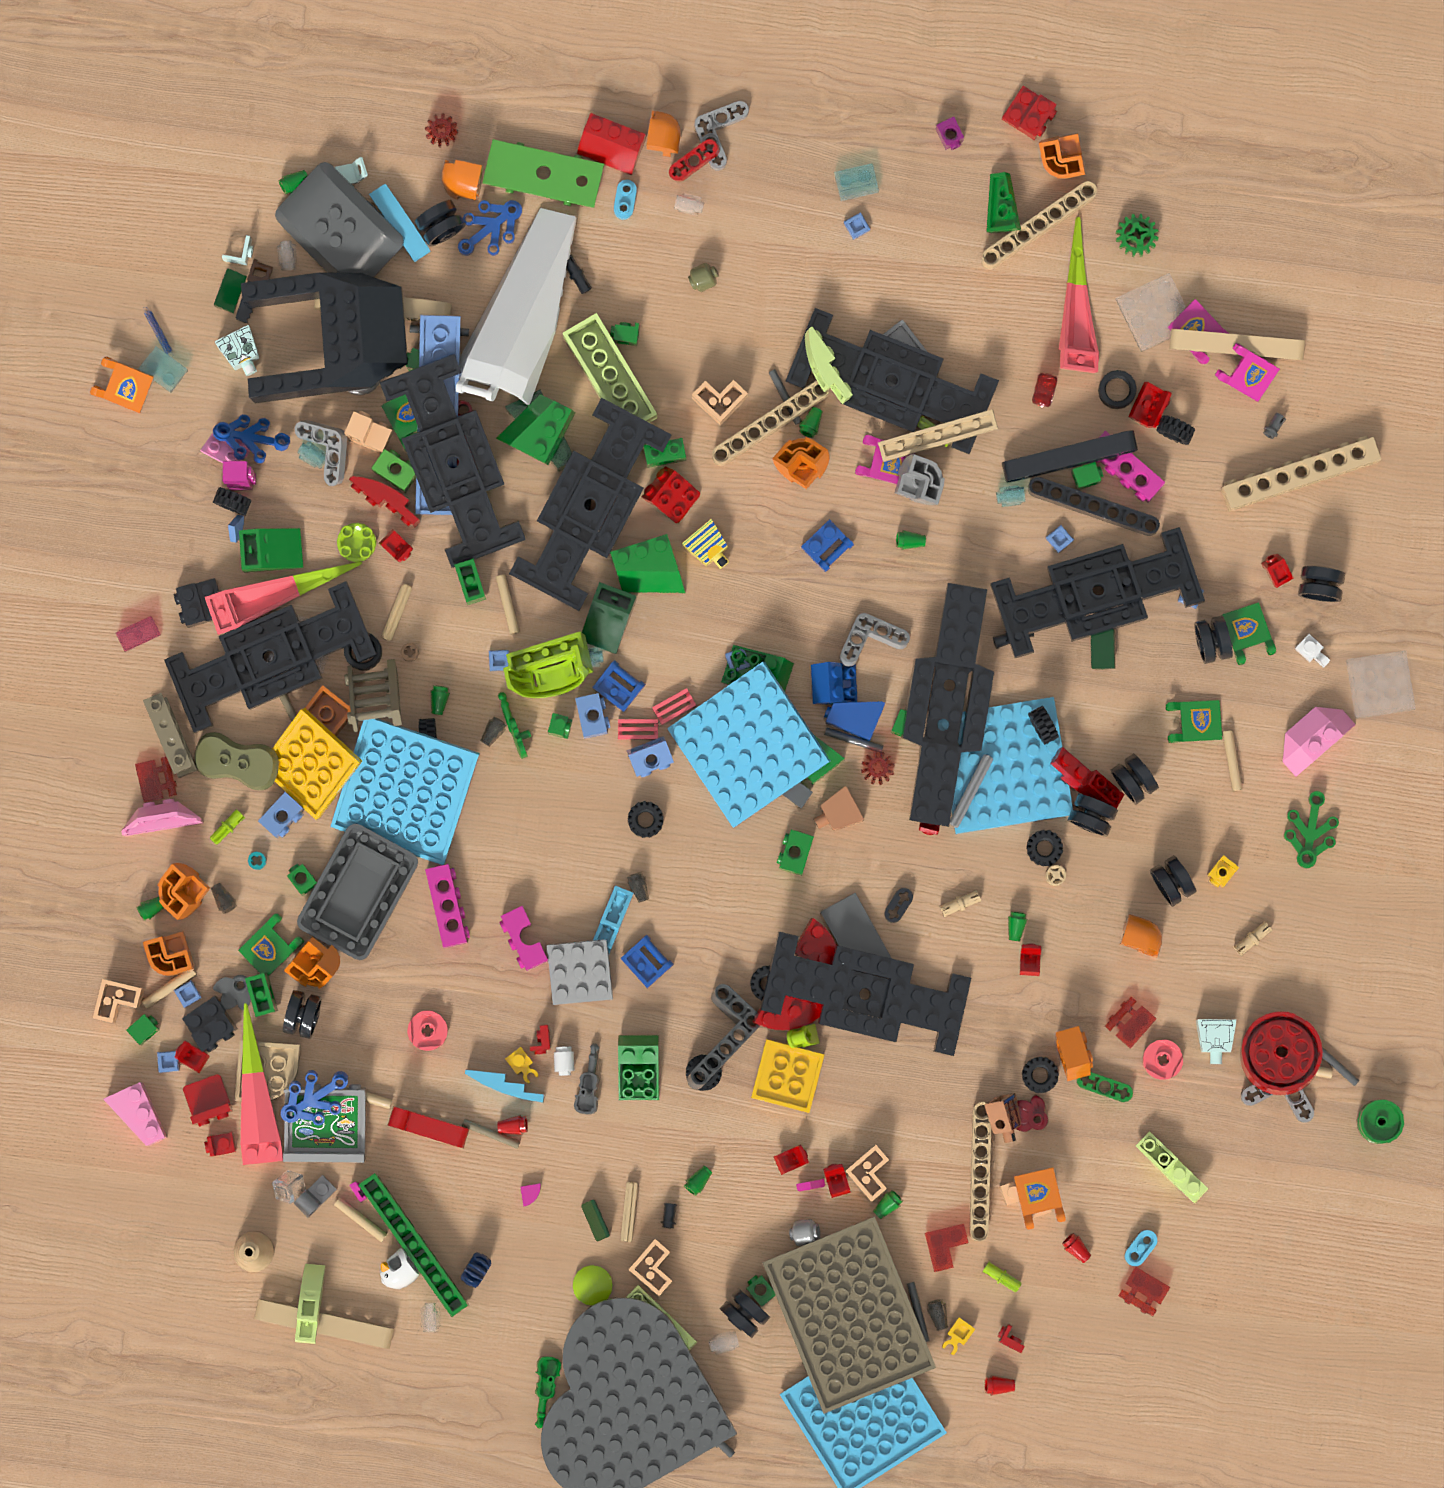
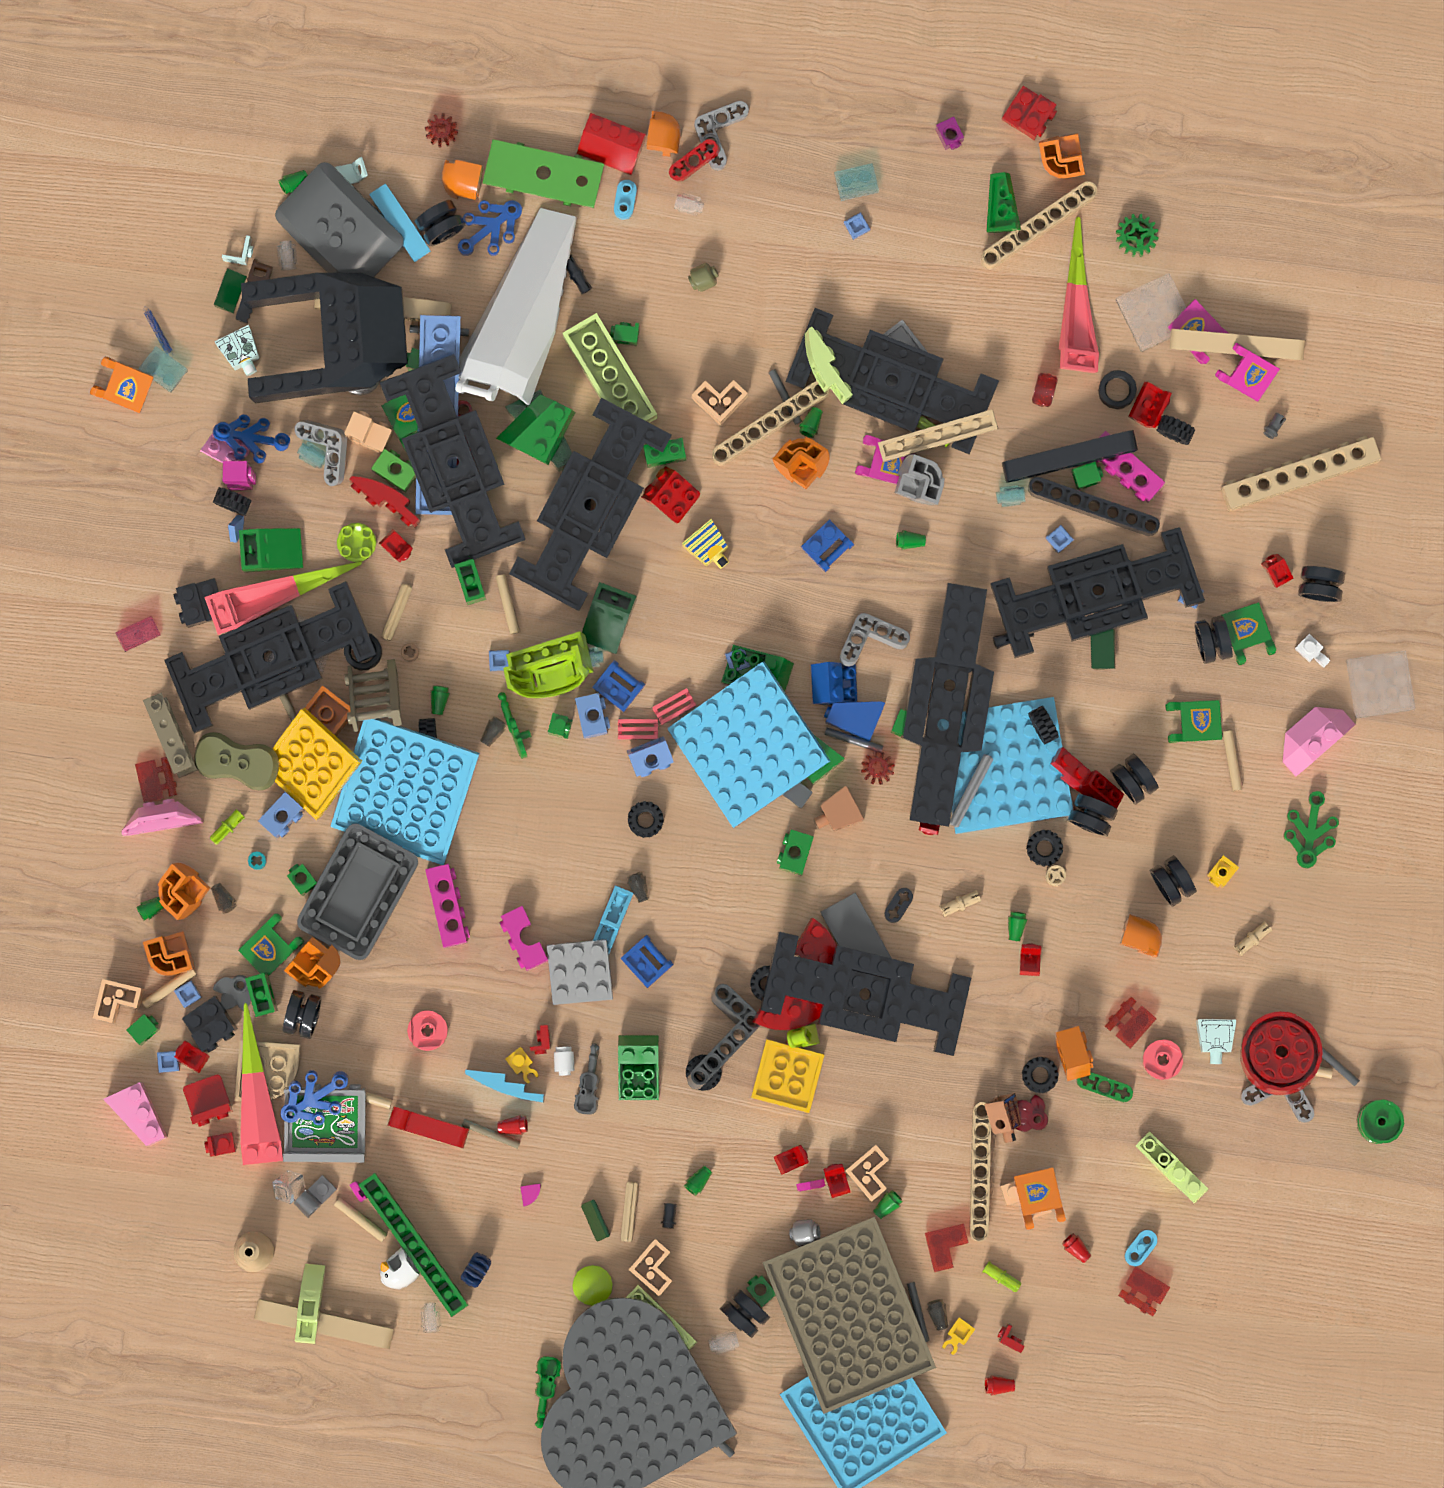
green wedge [610,534,685,593] -> none

